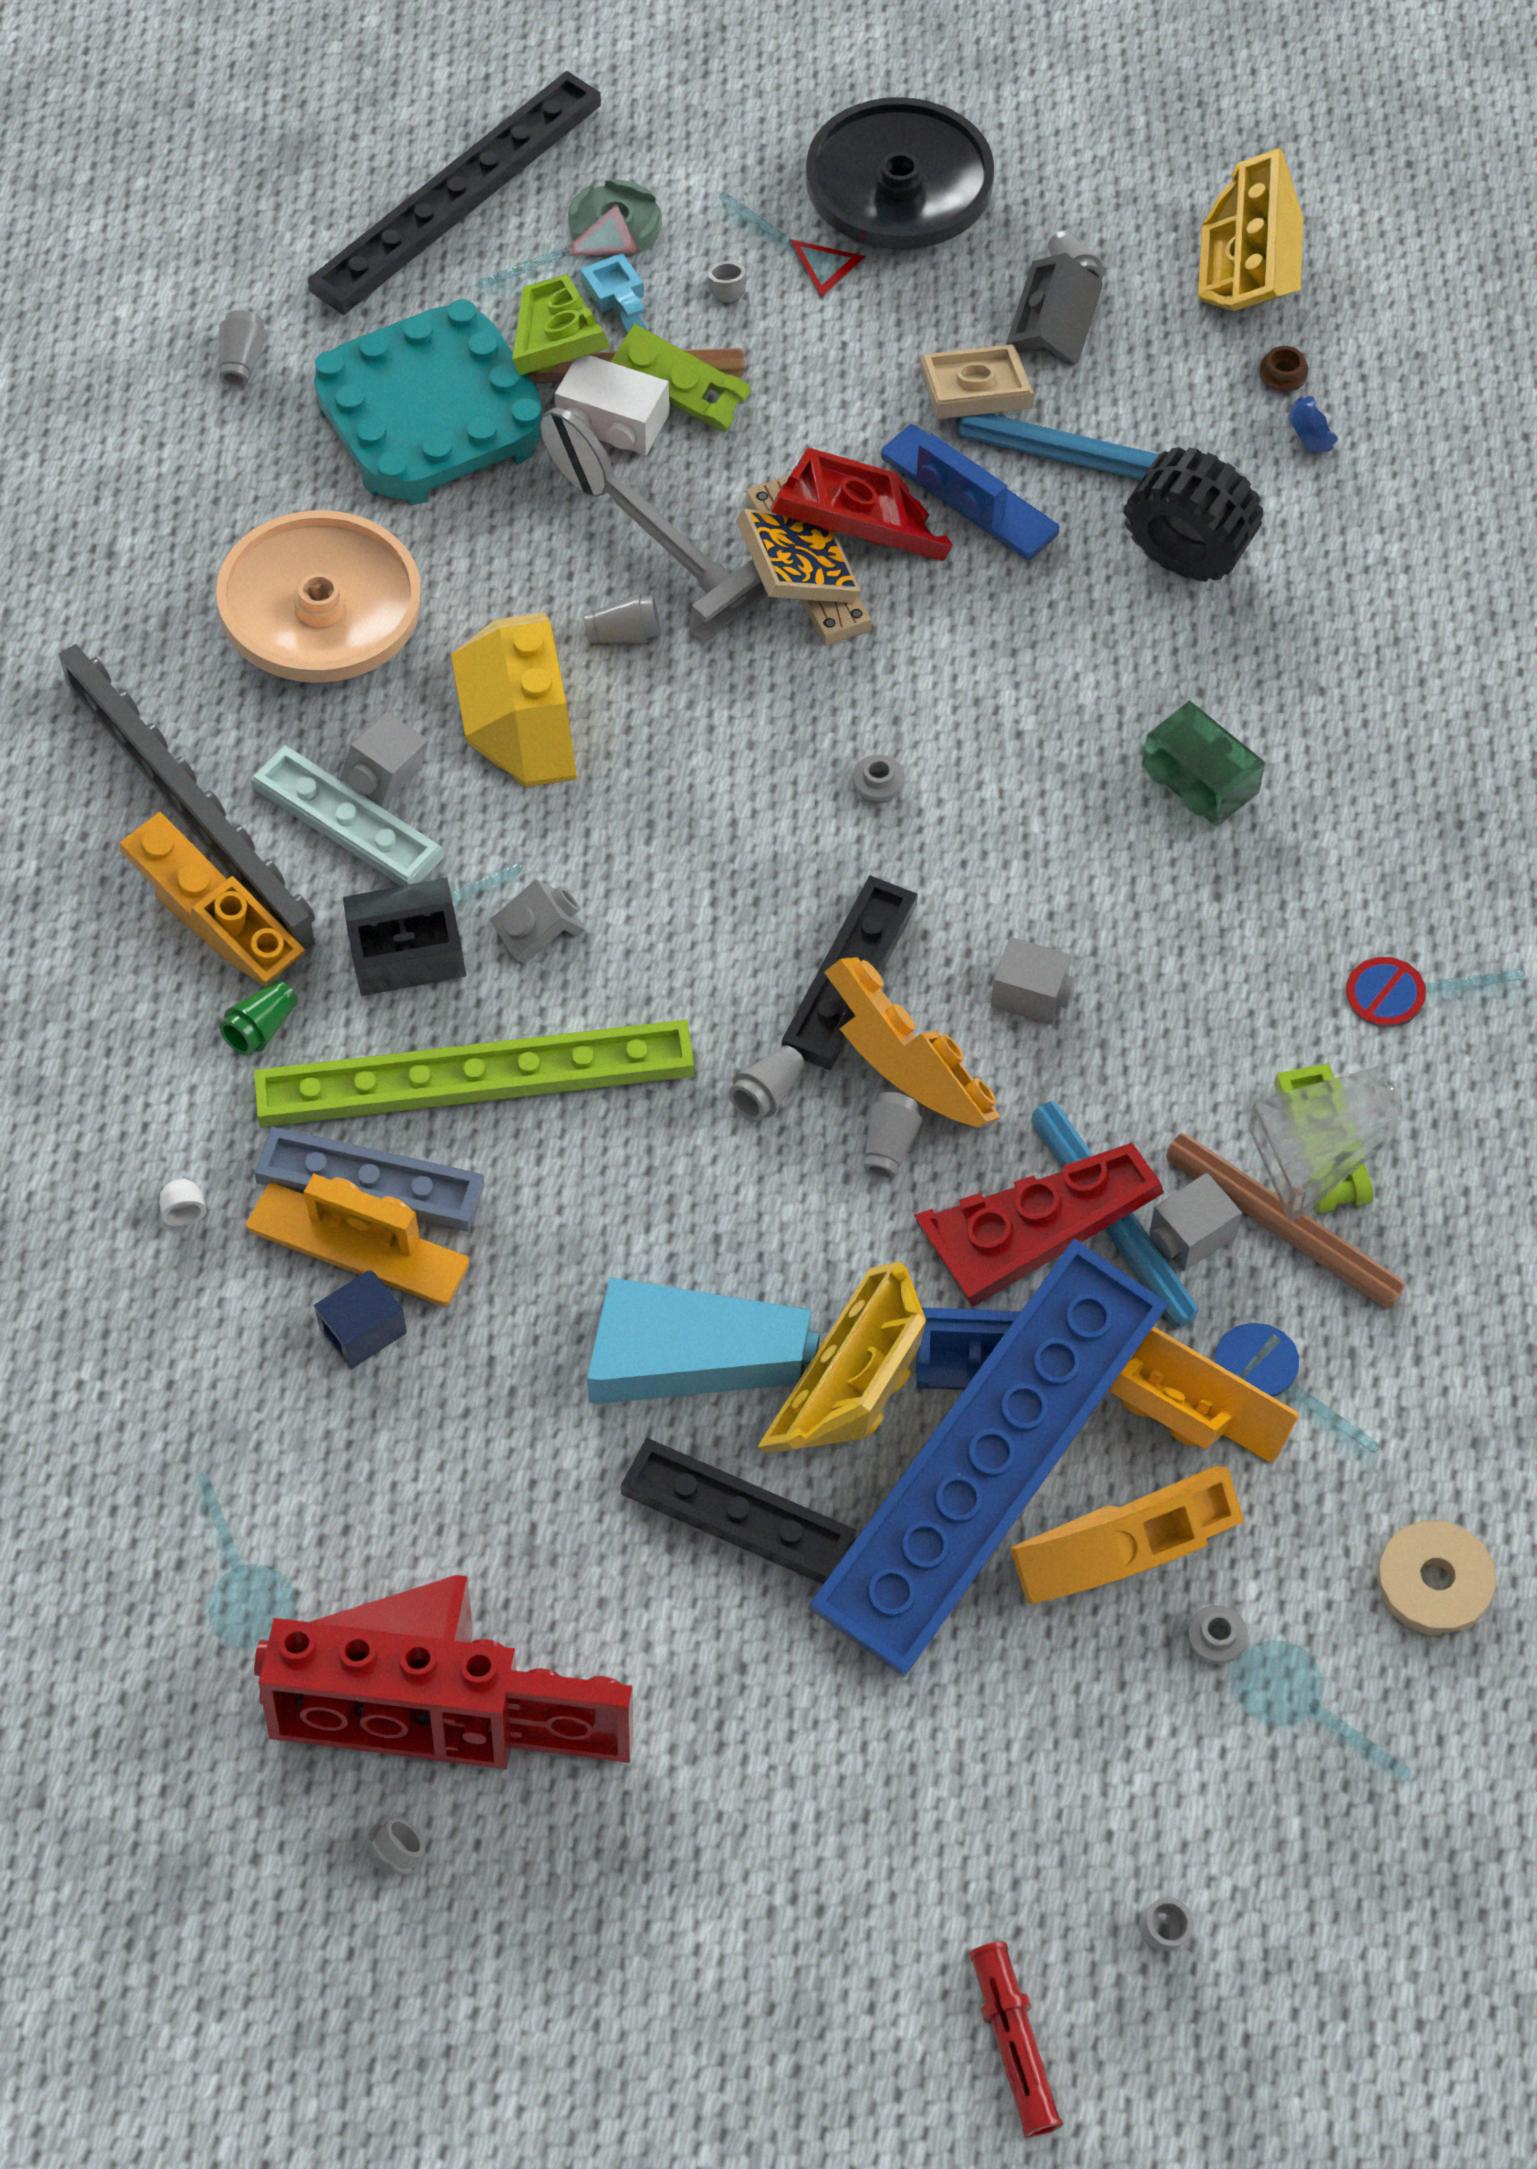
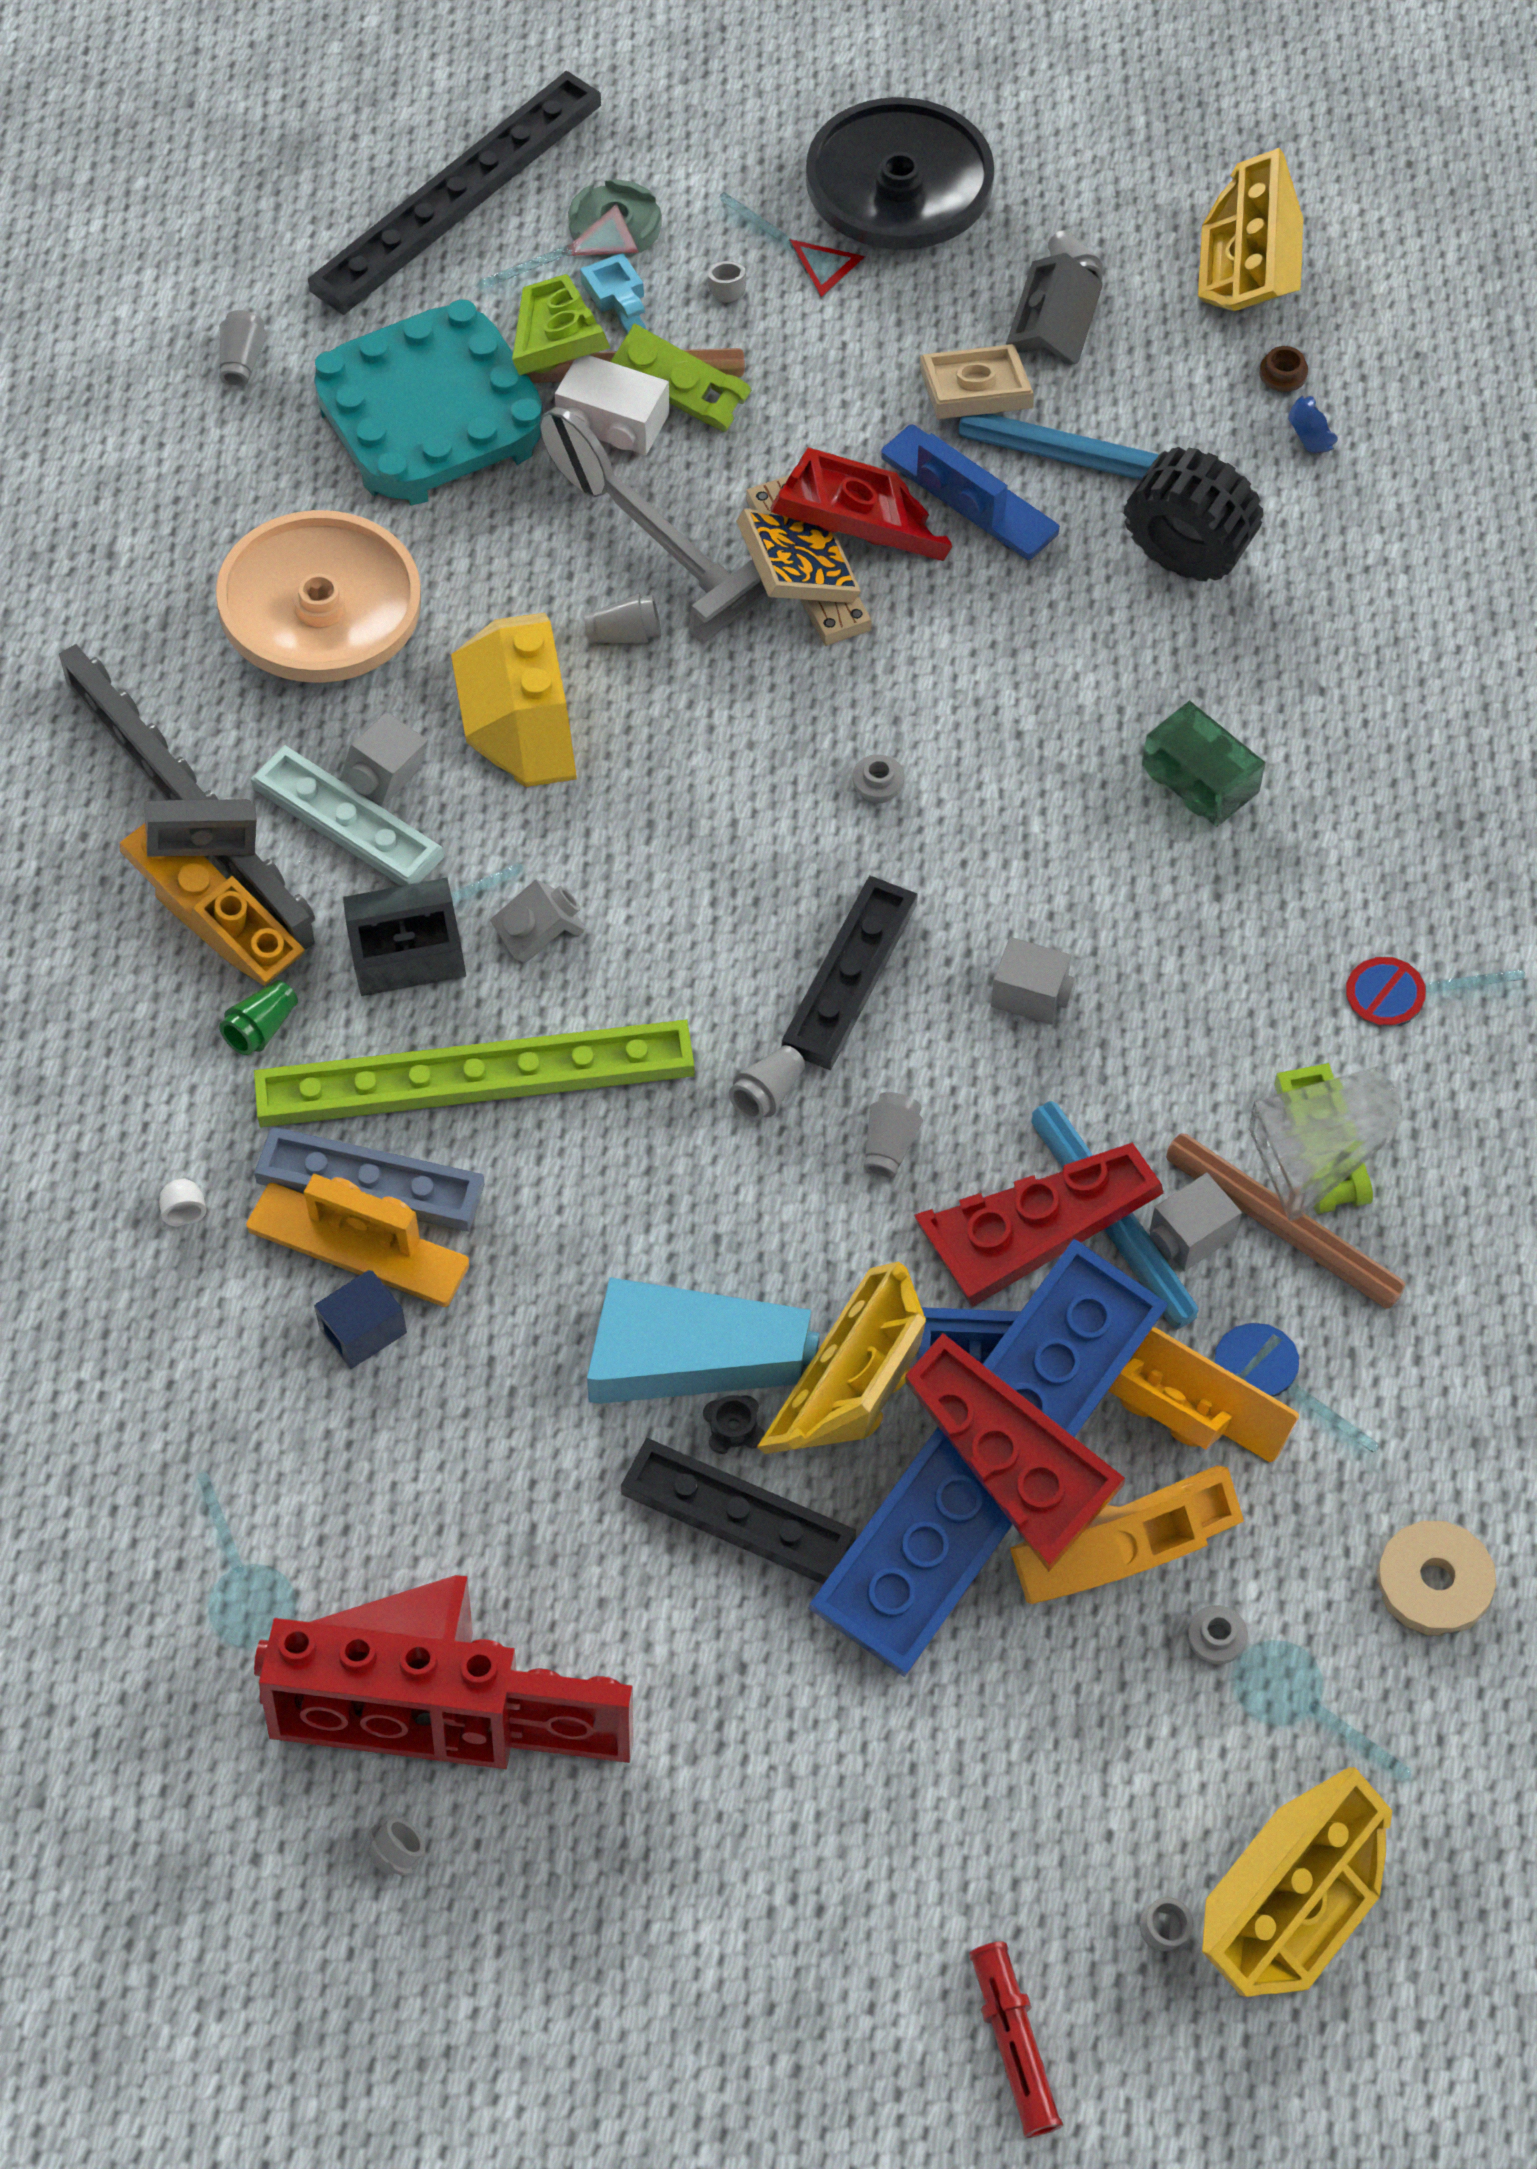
light orange slope [824,957,1001,1128] -> none
none -> dark grey panel [144,799,257,857]
none -> black plate [703,1395,765,1454]
none -> red wing [905,1334,1125,1572]
none -> yellow wedge [1202,1767,1393,1997]

